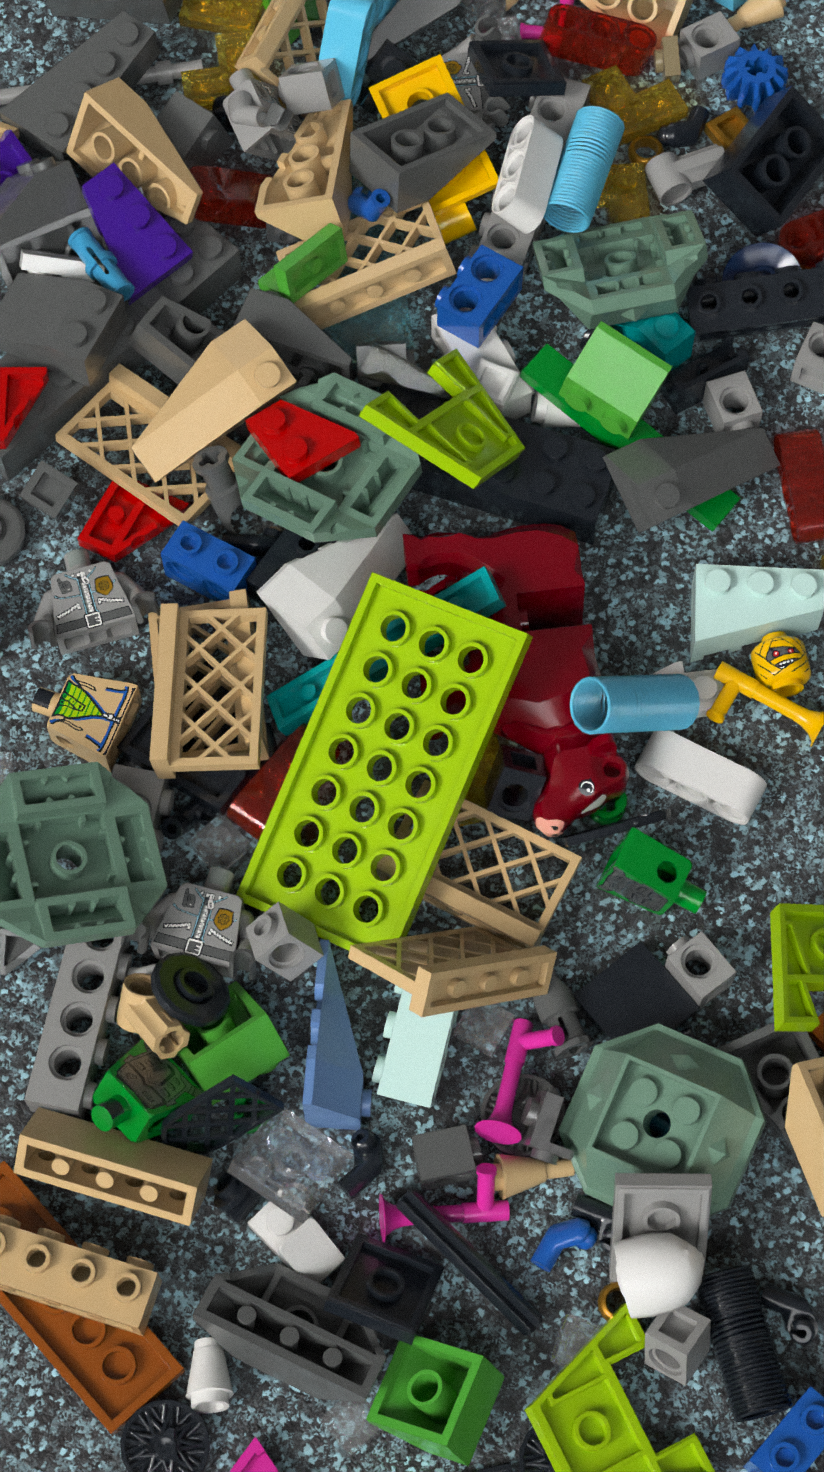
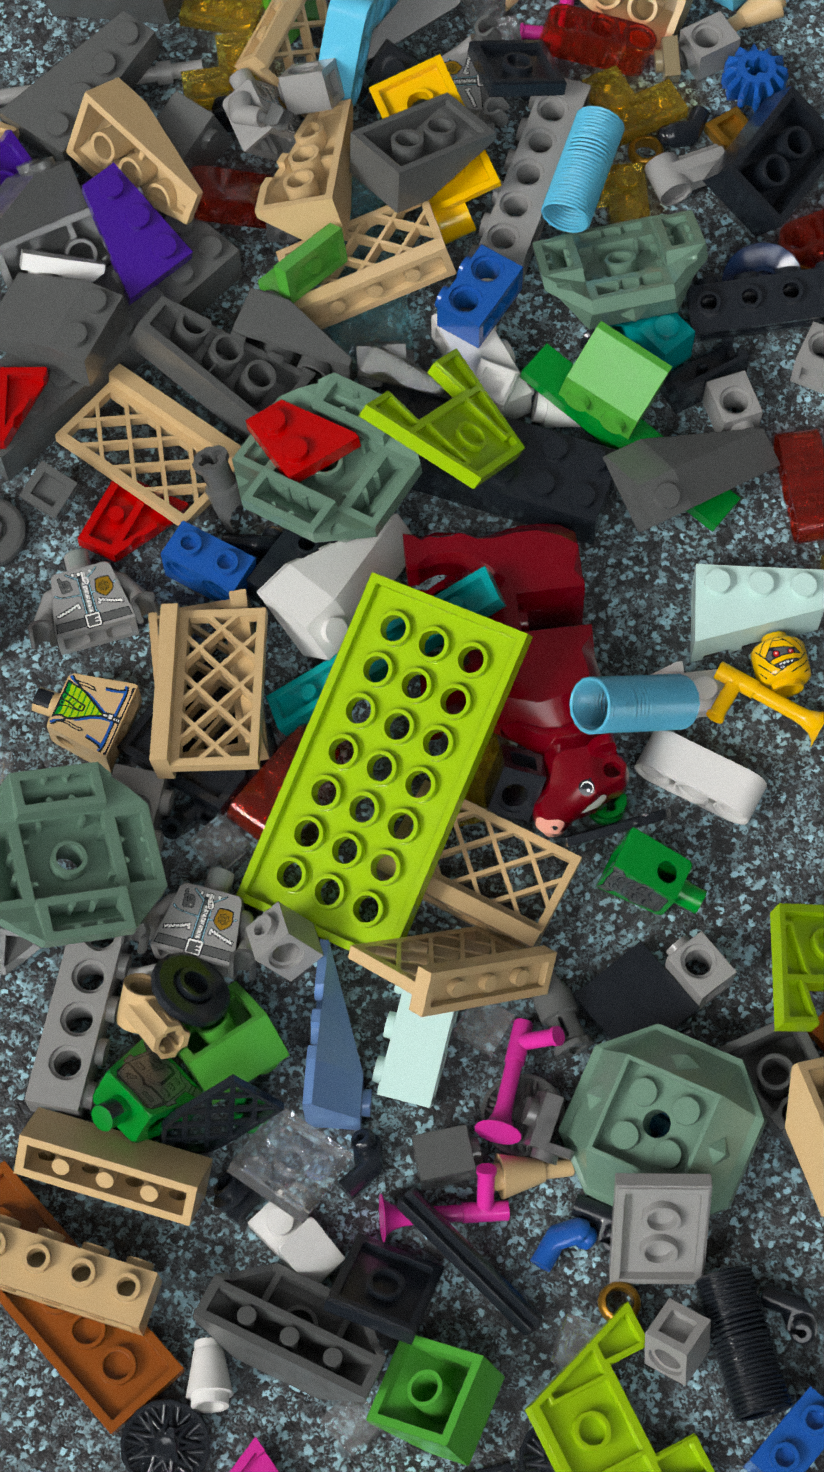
dark azure pin [68,227,135,302] -> none
tan wedge [131,319,297,483] -> none
blue arm [348,186,390,222] -> none
white beam [491,115,563,234] -> none
white piece [614,1232,705,1319] -> none

